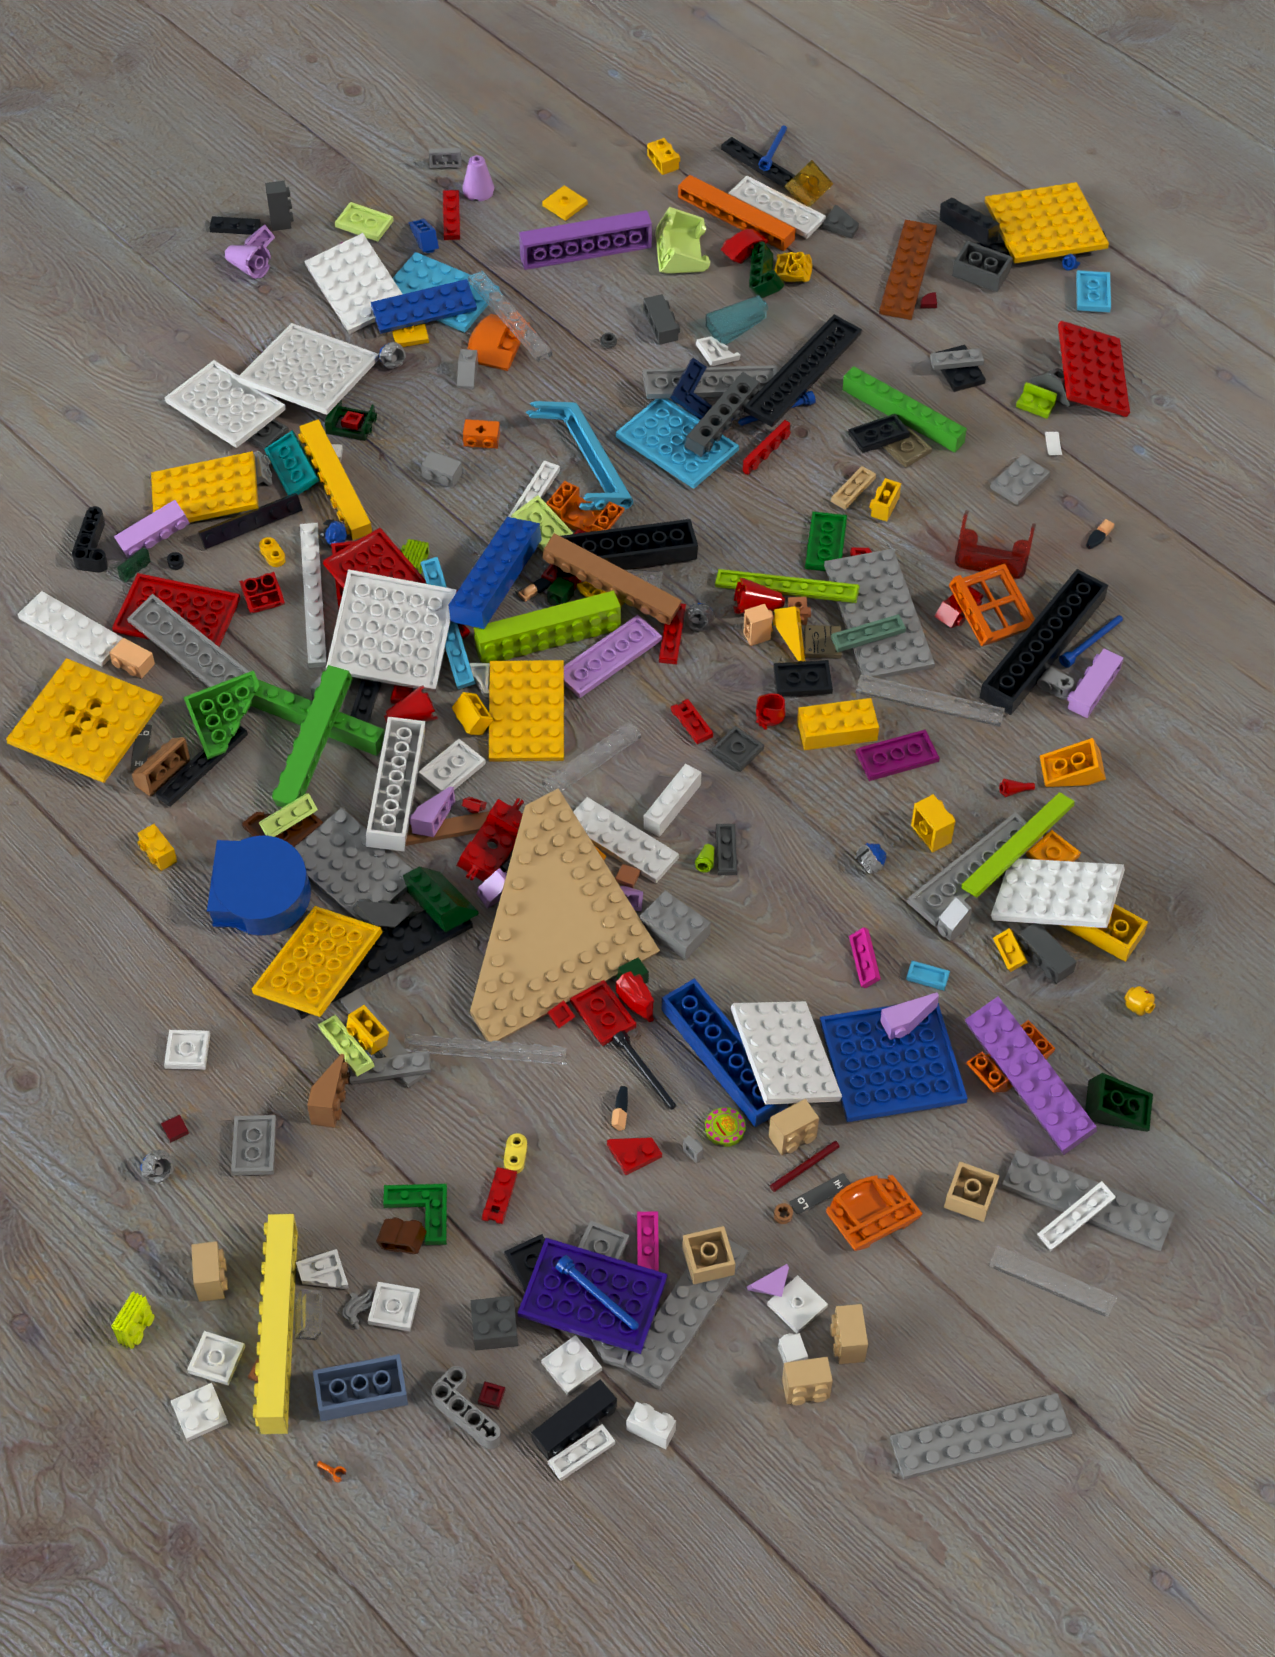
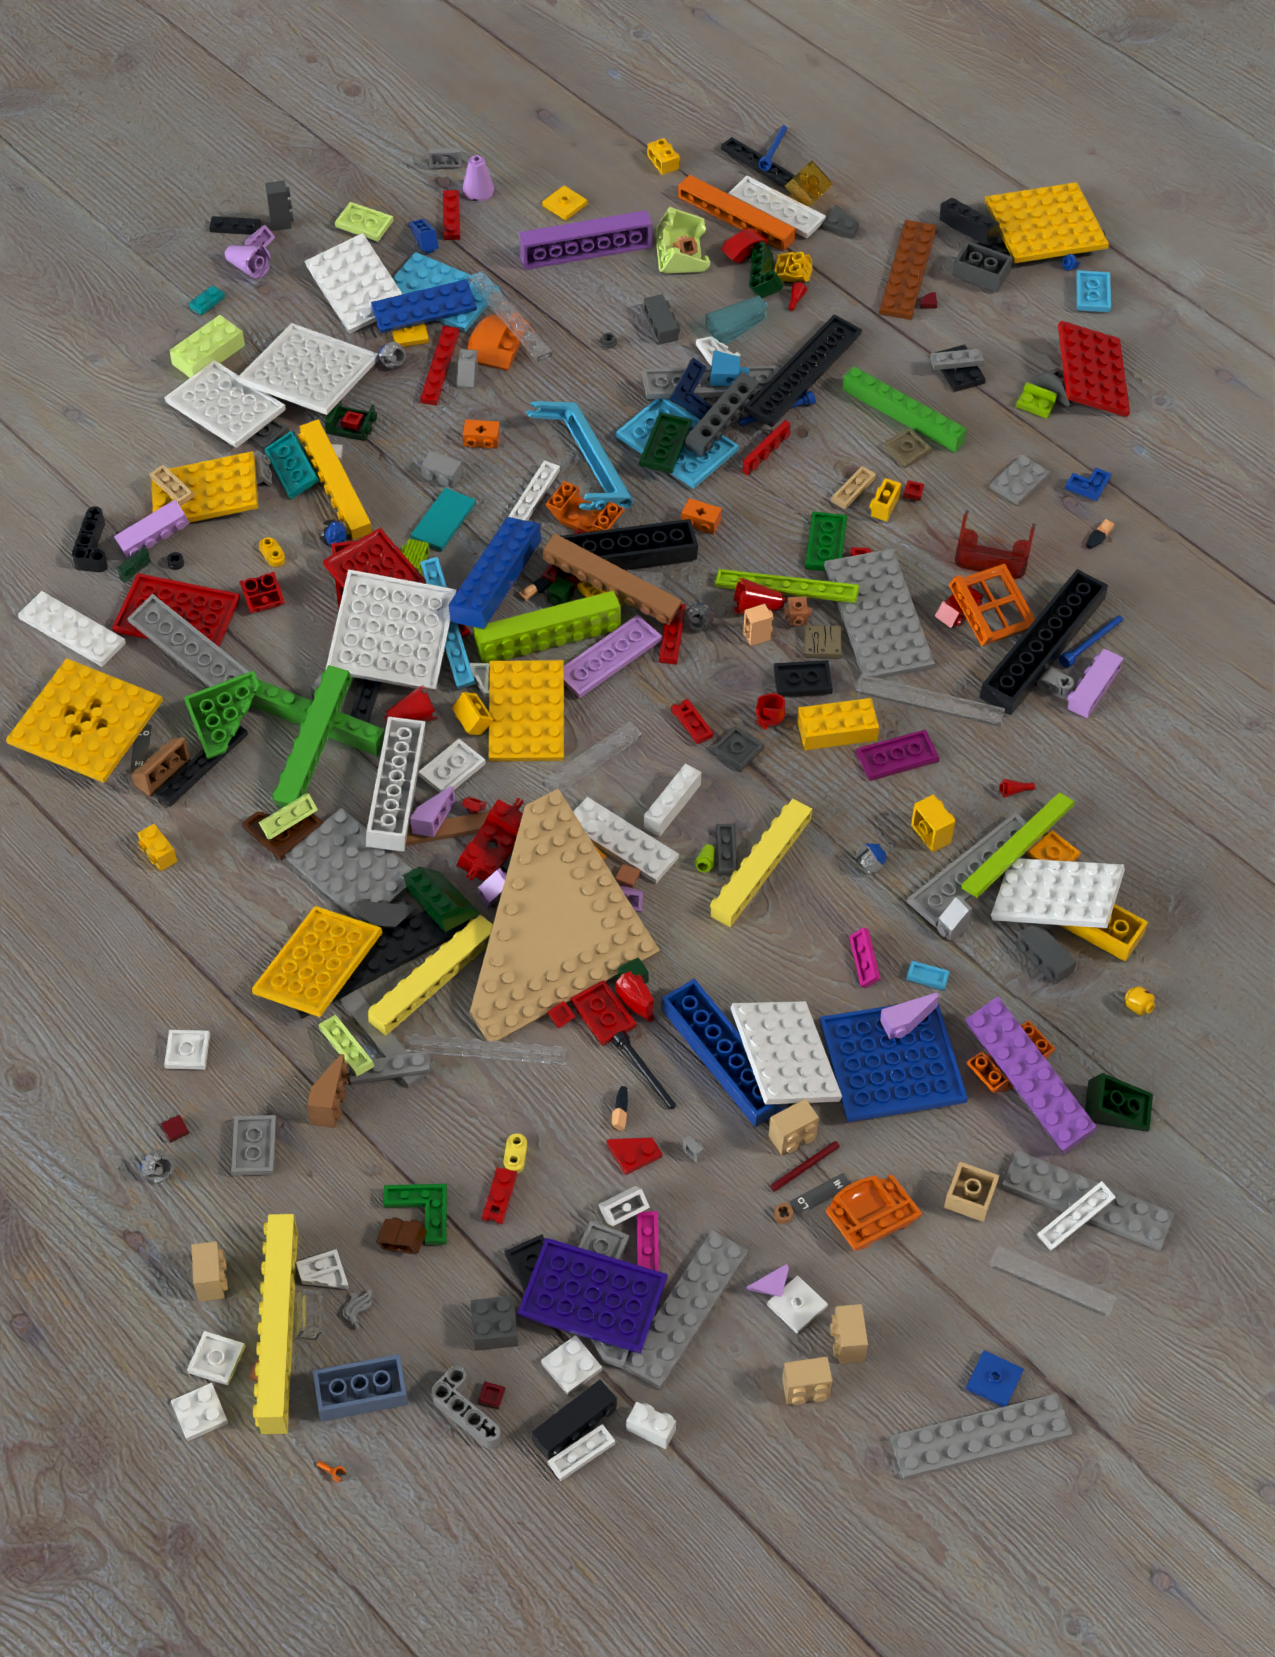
light nougat brick [109,638,155,679] -> none
neon yellow brick [111,1291,154,1349] -> none
black plate [198,493,303,549] -> none
blue brick [207,836,311,936] -> none
white plate [300,523,327,668] -> none
yellow brick [346,1005,389,1055] -> none
white plate [368,1282,420,1332] -> none
red tile [390,685,413,704] -> none
yellowish green plate [511,495,573,551] -> none
blue piece [555,1255,639,1330] -> none
light grey brick [640,891,711,960] -> none
tan brick [682,1226,735,1285] -> none
lime tile [705,1107,746,1147] -> none
yellow slope [773,606,805,662] -> none
white brick [778,1333,808,1363] -> none
sand green plate [831,614,906,652] -> none
black tile [848,414,910,453] -> none
yellow plate [993,928,1028,972] -> none
light orange slope [1040,738,1106,787] -> none
white sticker [1045,432,1062,455] -> none
none -> tan plate [149,465,194,507]
none -> yellowish green brick [169,315,245,378]
none -> teal plate [189,285,225,316]
none -> light yellow brick [368,915,493,1036]
none -> teal tile [411,488,476,551]
none -> red plate [420,326,460,405]
none -> white brick [598,1186,650,1226]
none -> dark green plate [639,412,692,474]
none -> nougat brick [672,235,698,256]
none -> orange brick [681,498,722,535]
none -> dark azure torso [709,350,749,386]
none -> light yellow brick [710,798,812,928]
none -> red cone [788,282,808,311]
none -> red plate [903,480,925,501]
none -> blue plate [966,1350,1024,1407]
none -> blue plate [1065,467,1112,501]

